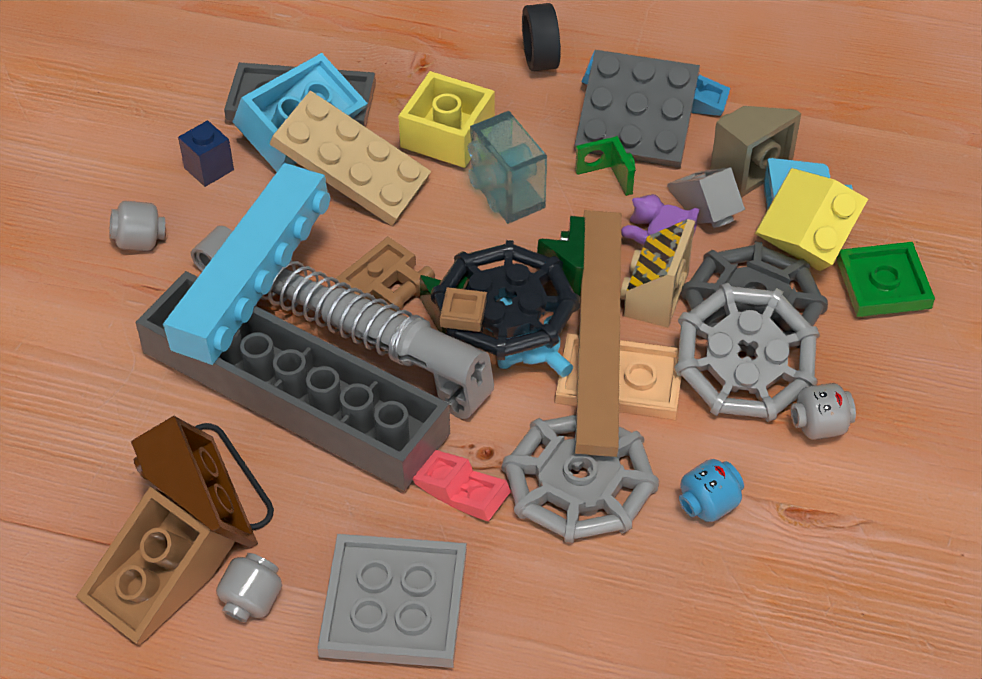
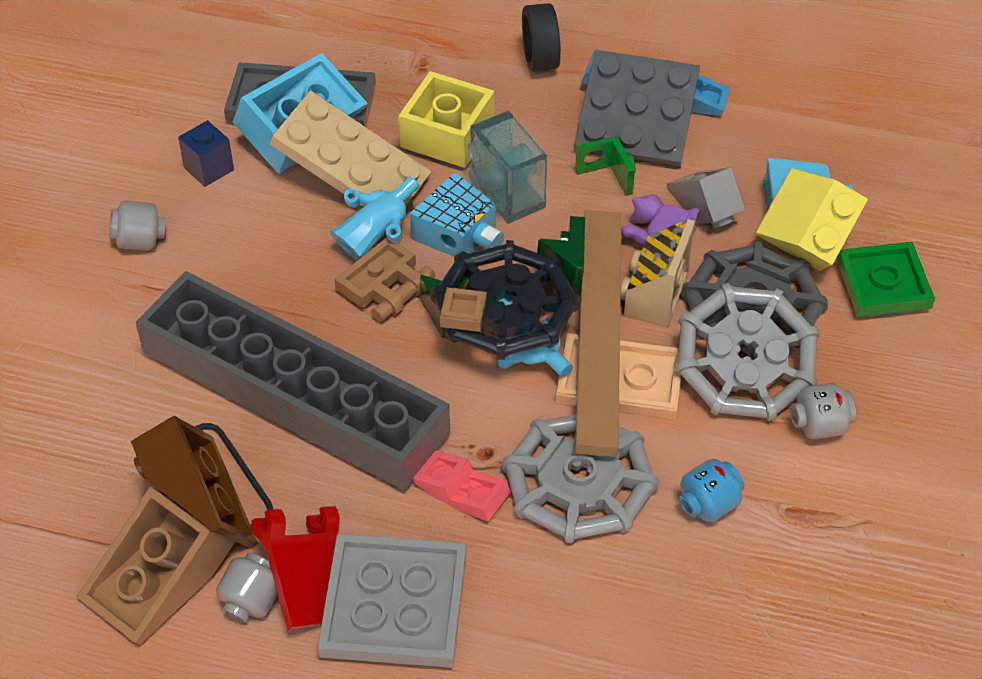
medium azure brick [163,163,330,365] -> none
light grey piece [191,226,494,419] -> none
dark tan slope [710,106,801,198] -> none
none -> red flag [251,506,340,630]
none -> medium azure piece [330,176,419,261]
none -> medium azure torso [410,173,504,256]

